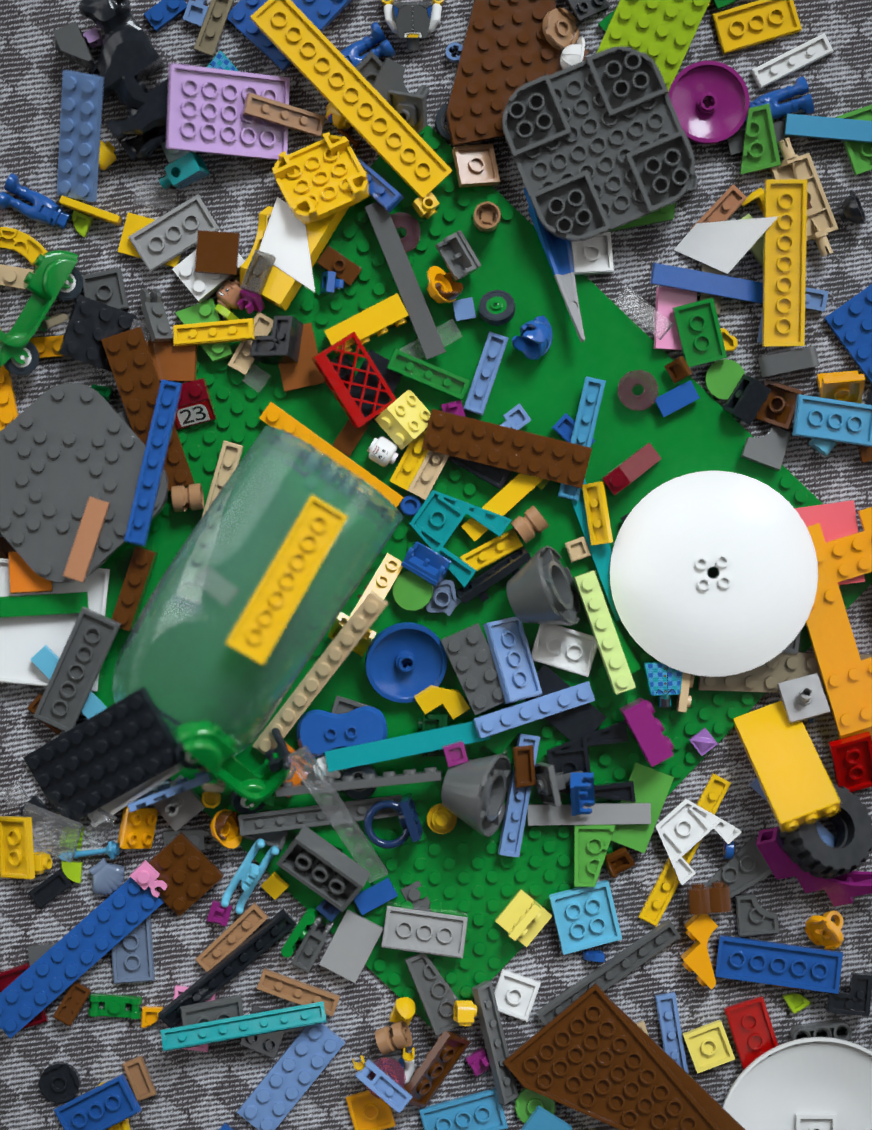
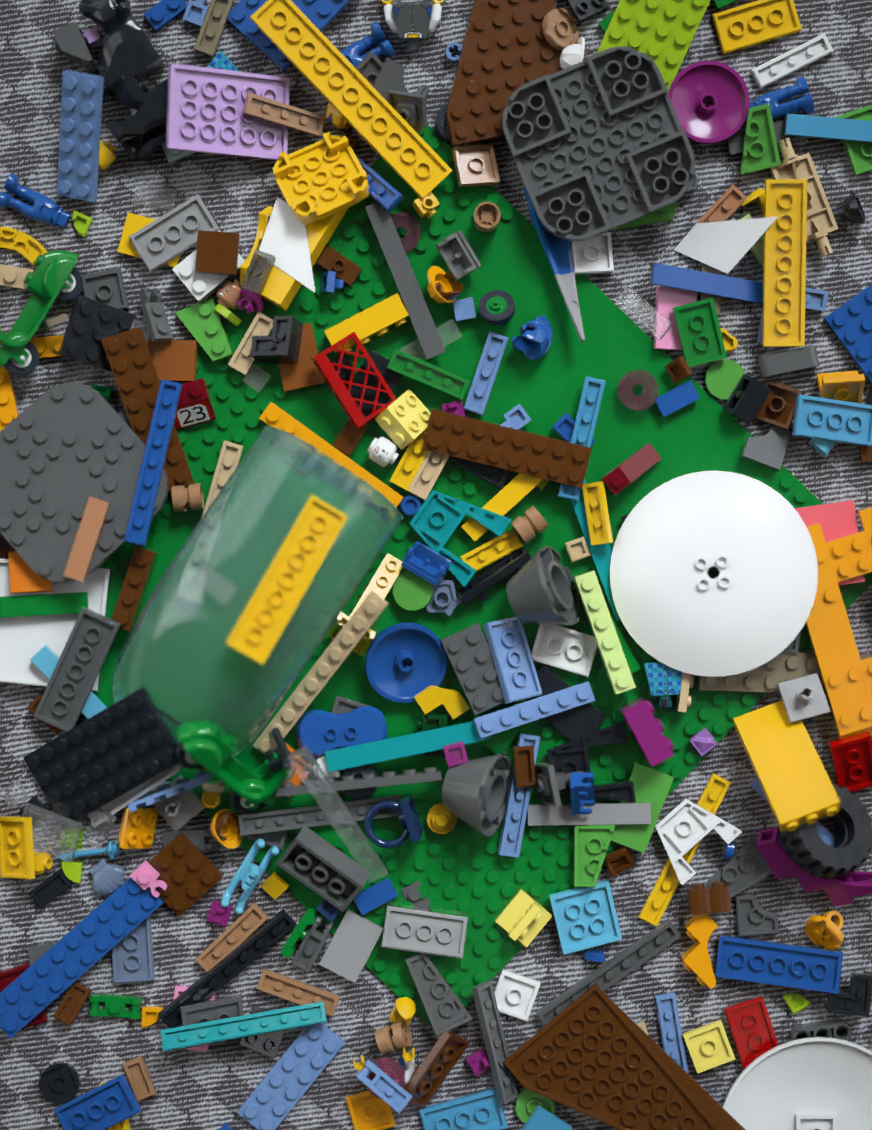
yellow tile [59,195,123,226] -> none
teal torso [159,152,210,190] -> none
yellow tile [173,318,255,347] -> none
yellow plate [453,1000,477,1026] -> none

